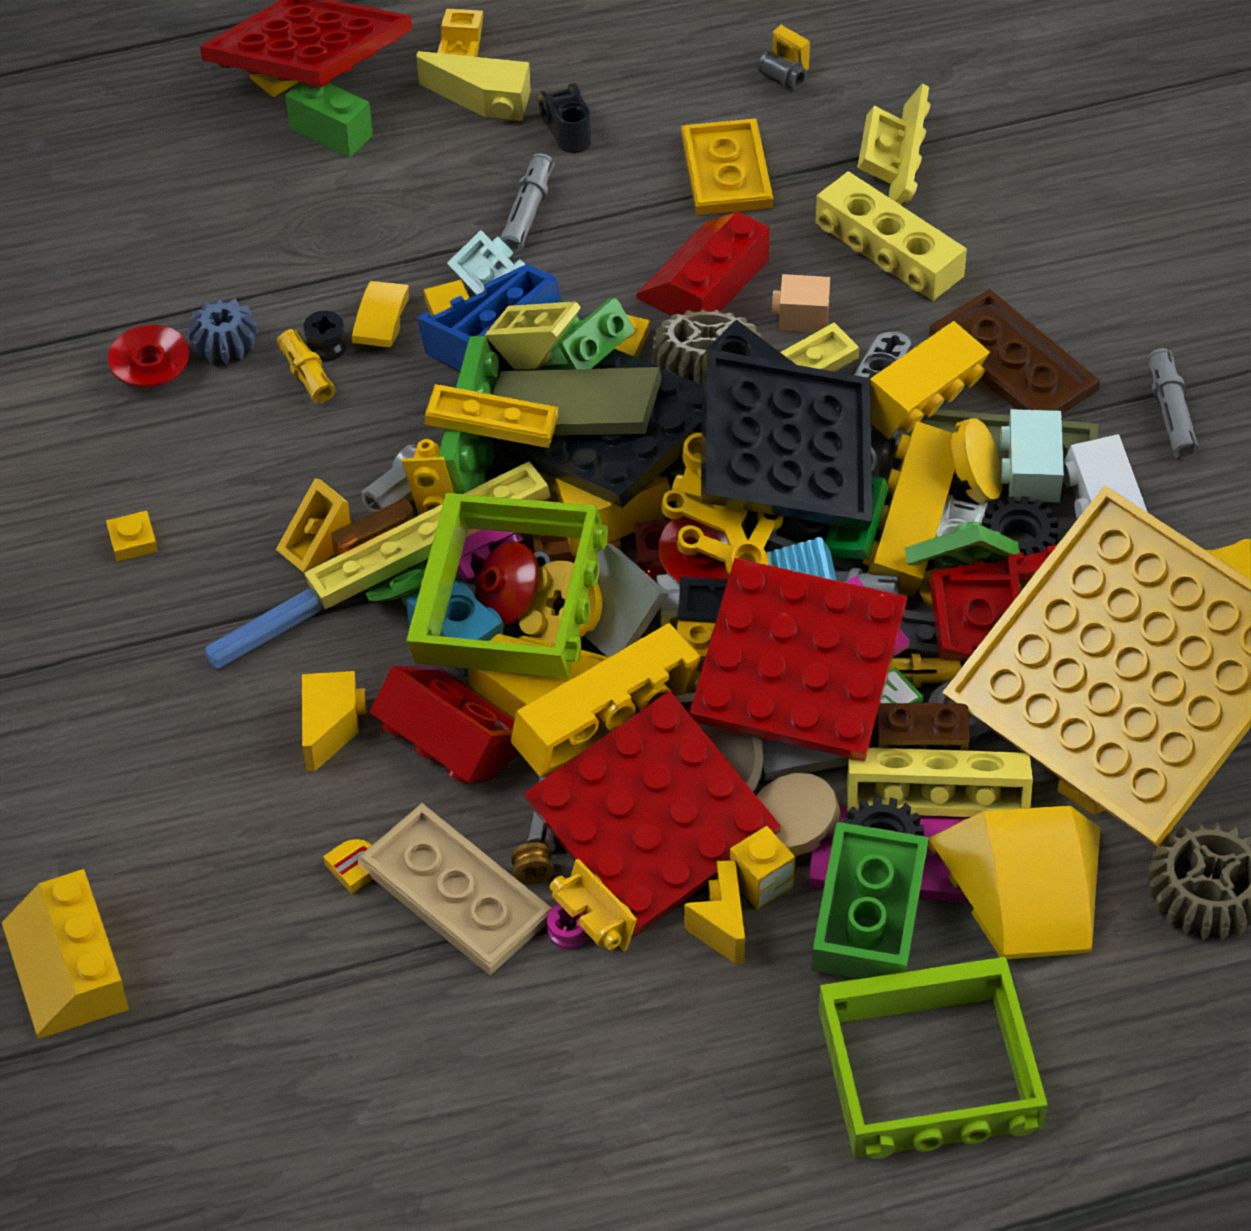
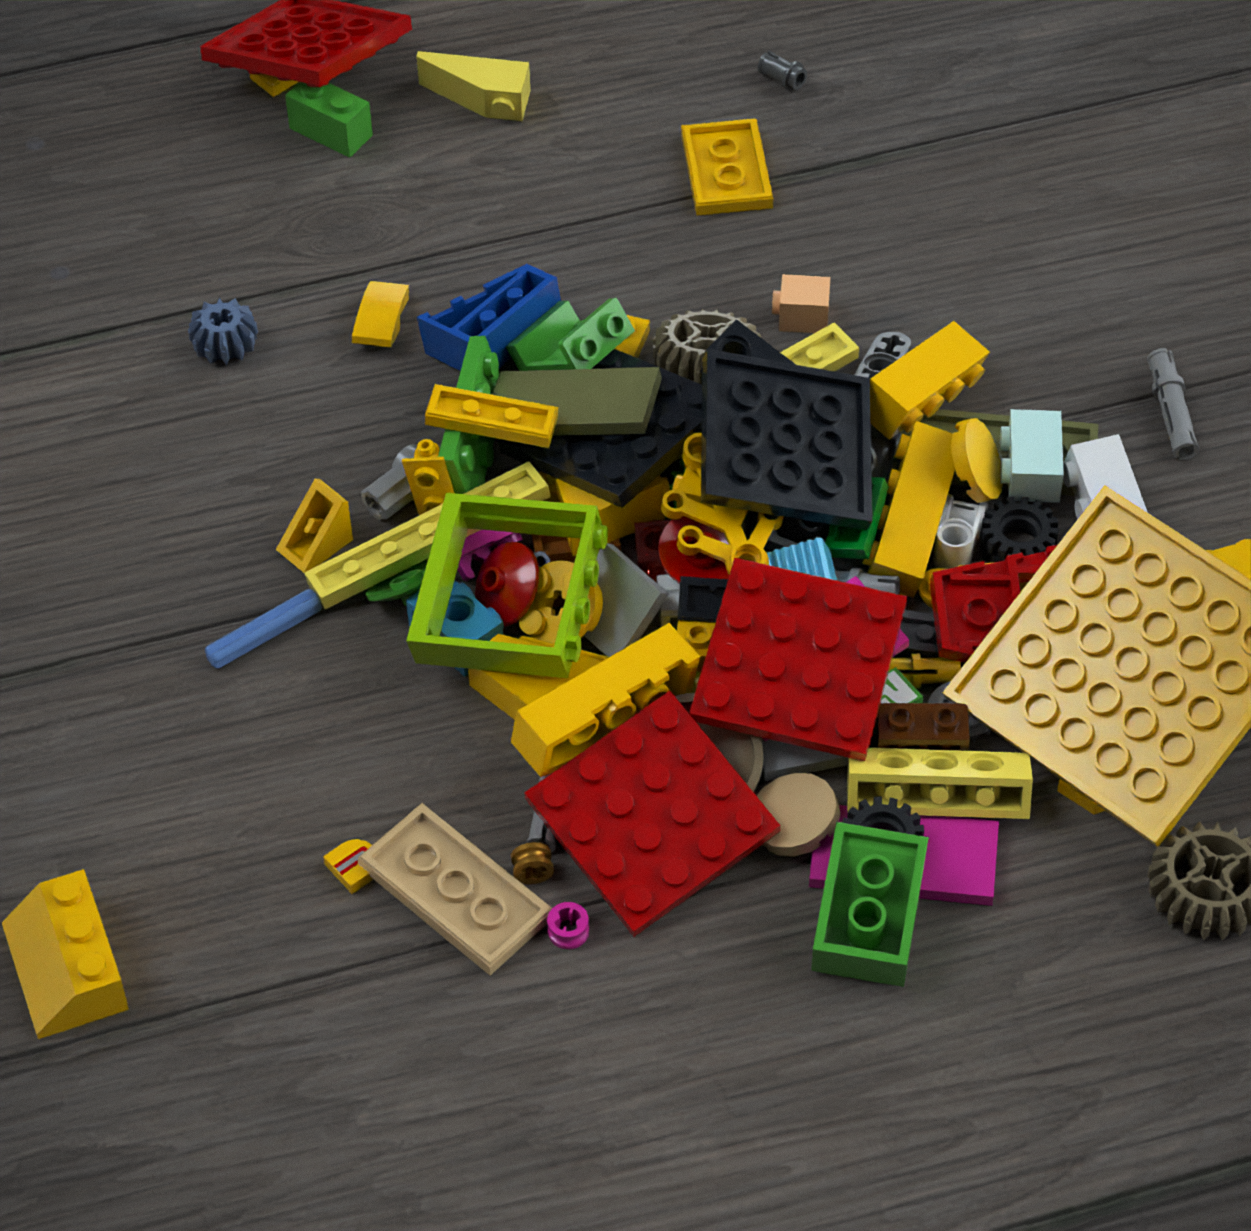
yellow plate [106,510,158,562] -> none
red dish [108,325,190,388] -> none
yellow pin [277,329,336,403] -> none
yellow slope [302,671,367,772] -> none
black wheel [303,310,346,362] -> none
clear orange tile [331,498,414,557] -> none
red slope [369,665,519,784] -> none
yellow tile [423,280,469,316] -> none
yellow slope [437,9,483,57] -> none
light aqua bracket [447,230,525,294] -> none
light yellow slope [485,302,581,370] -> none
light grey pin [500,153,555,254] -> none
black piece [537,83,591,153] -> none
yellow hinge [549,859,637,951] -> none
red slope [637,211,770,316] -> none
yellow slope [684,860,745,964] -> none
yellow brick [730,826,795,910] -> none
yellow tile [772,25,810,70] -> none
light yellow brick [815,171,967,301] -> none
lime window [818,957,1048,1159] -> none
light yellow bracket [857,83,930,205] -> none
bright green wing [905,522,1020,568] -> none
yellow wedge [928,806,1101,959] -> none
reddish brown tile [929,289,1100,415] -> none

